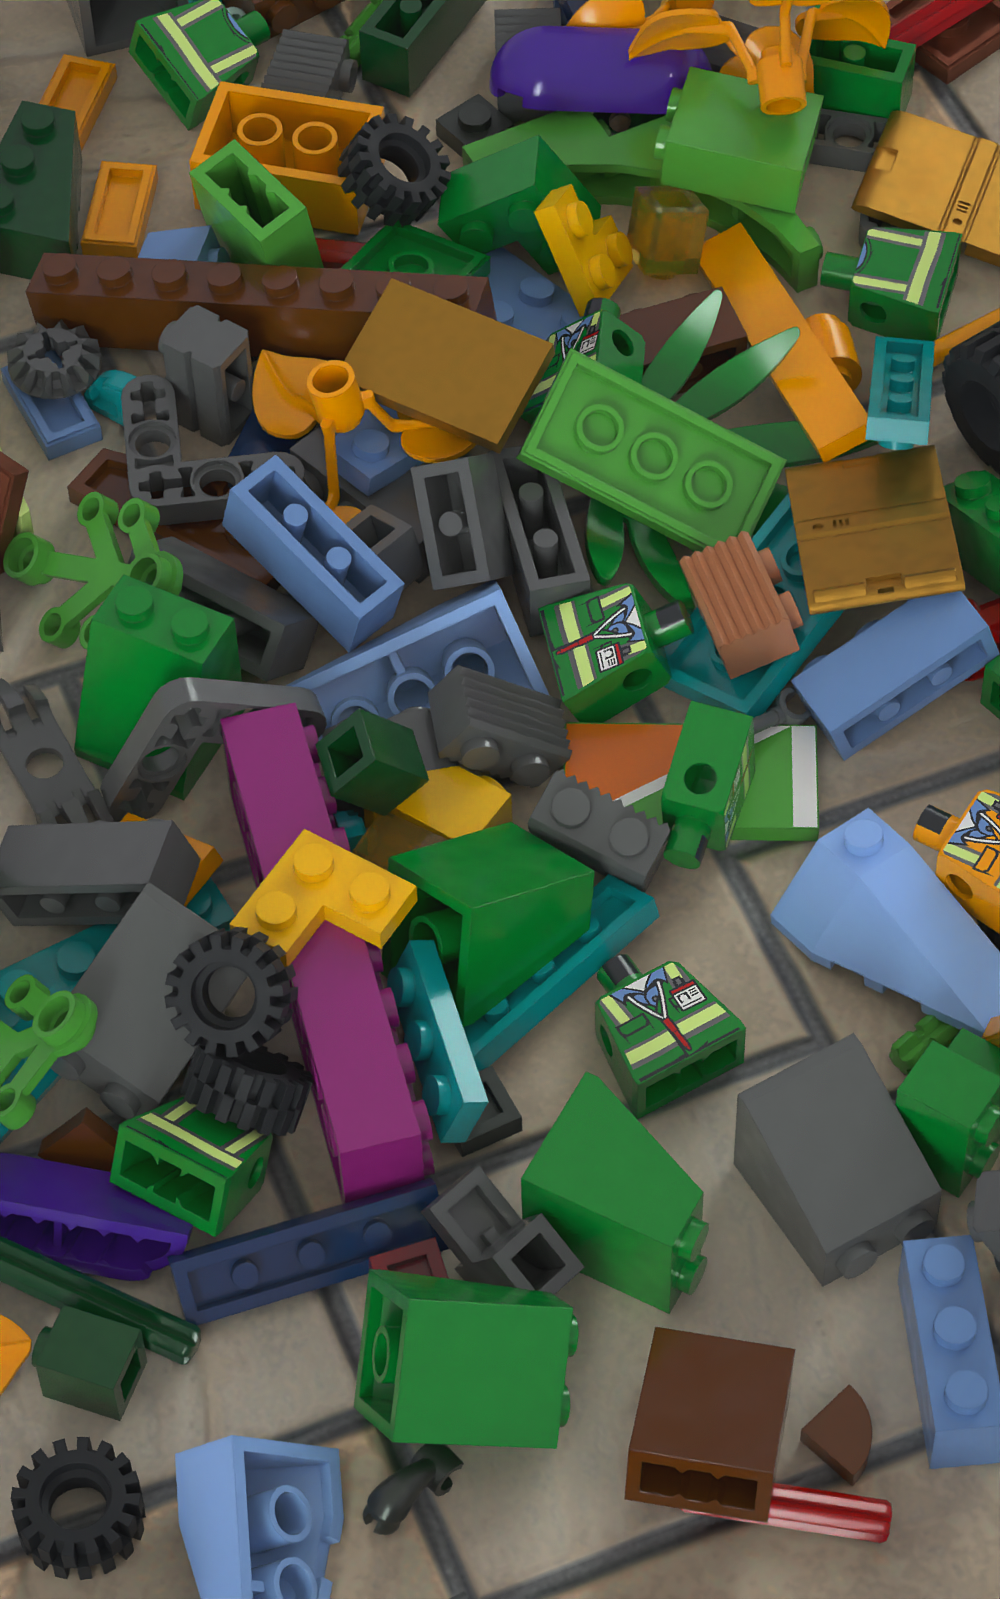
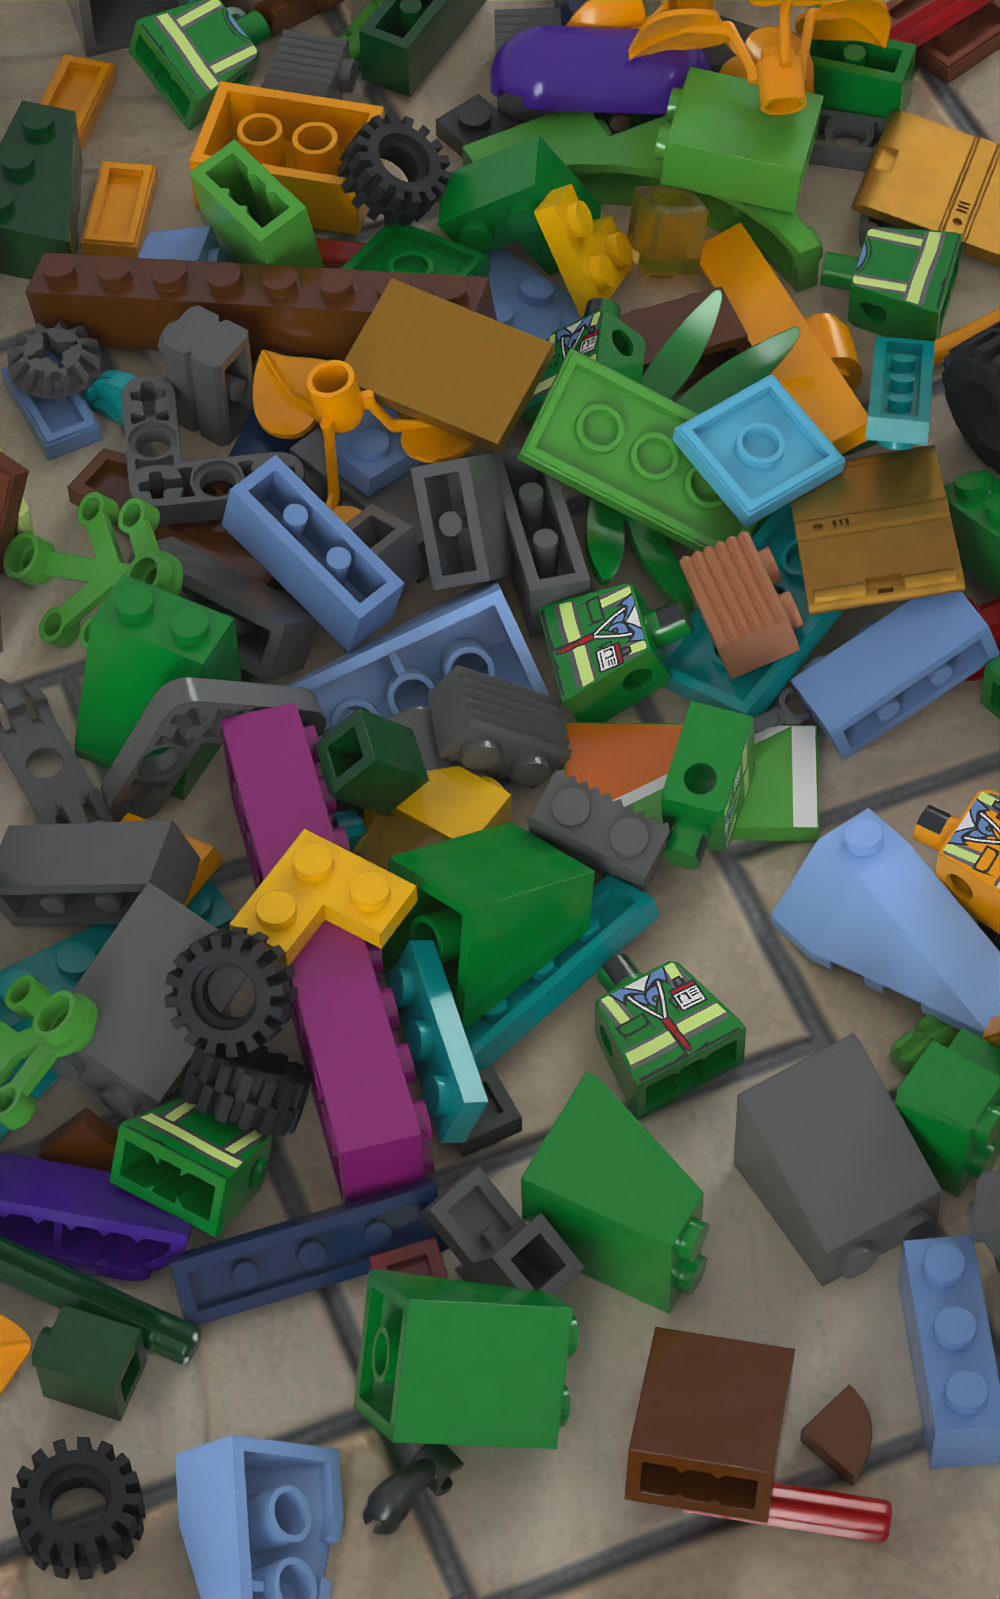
none -> medium azure tile [672,374,846,528]

